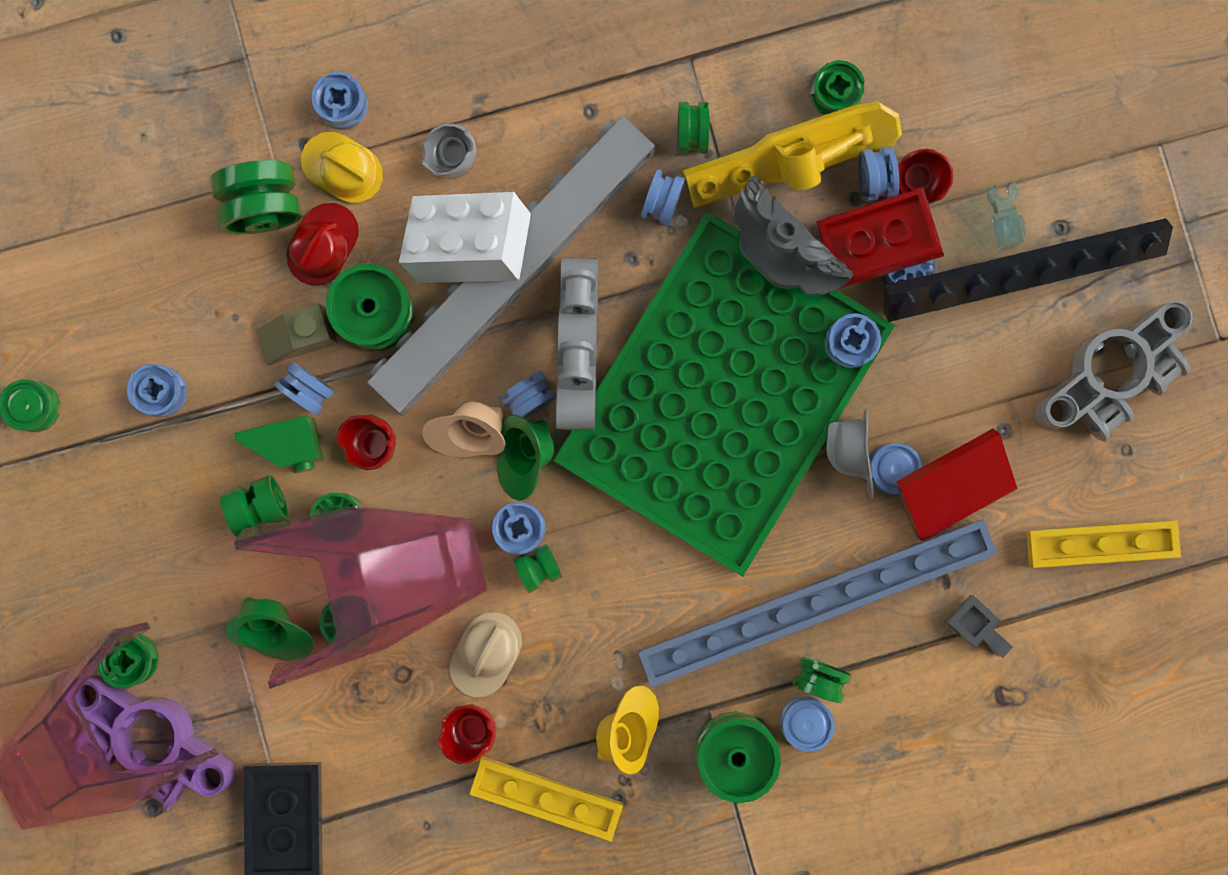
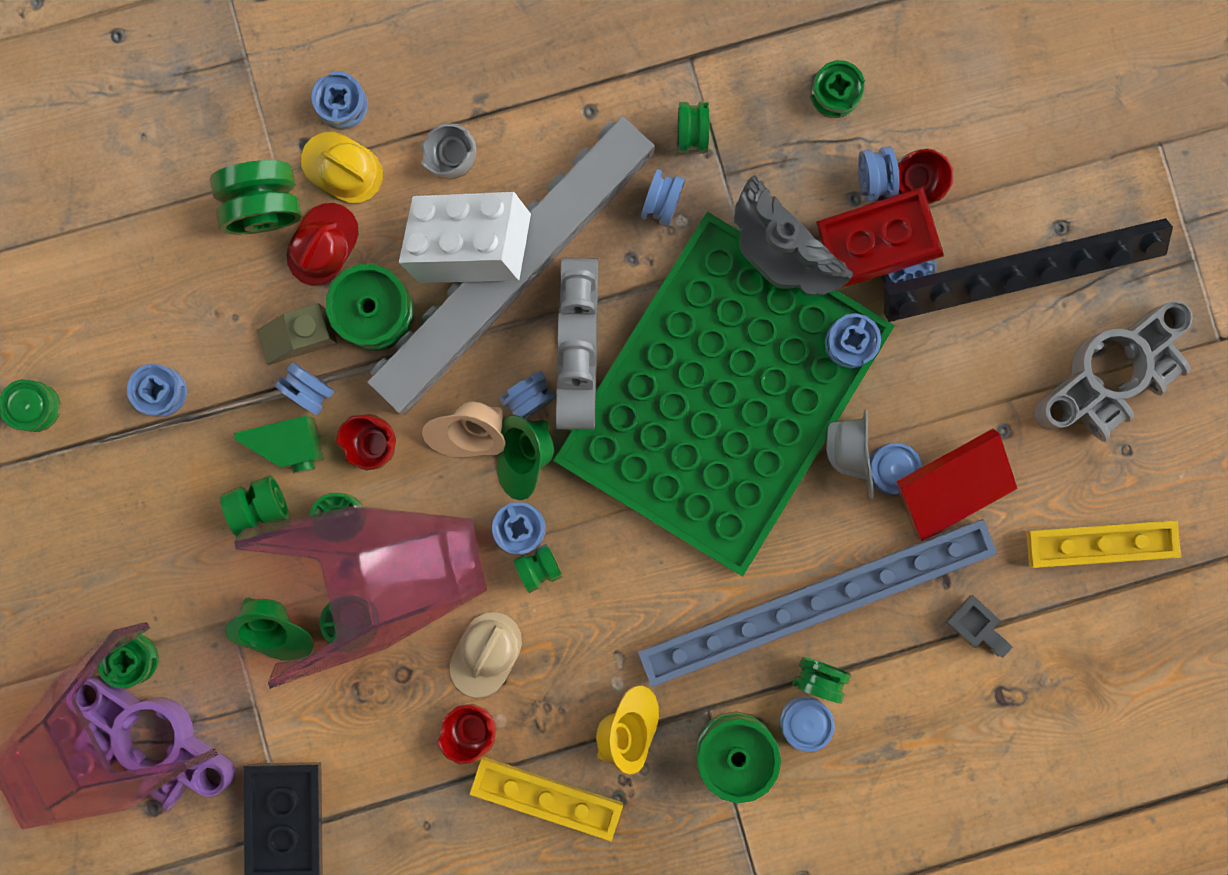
yellow piece [682,101,902,208] -> none
clear light blue plate [987,181,1026,251] -> none

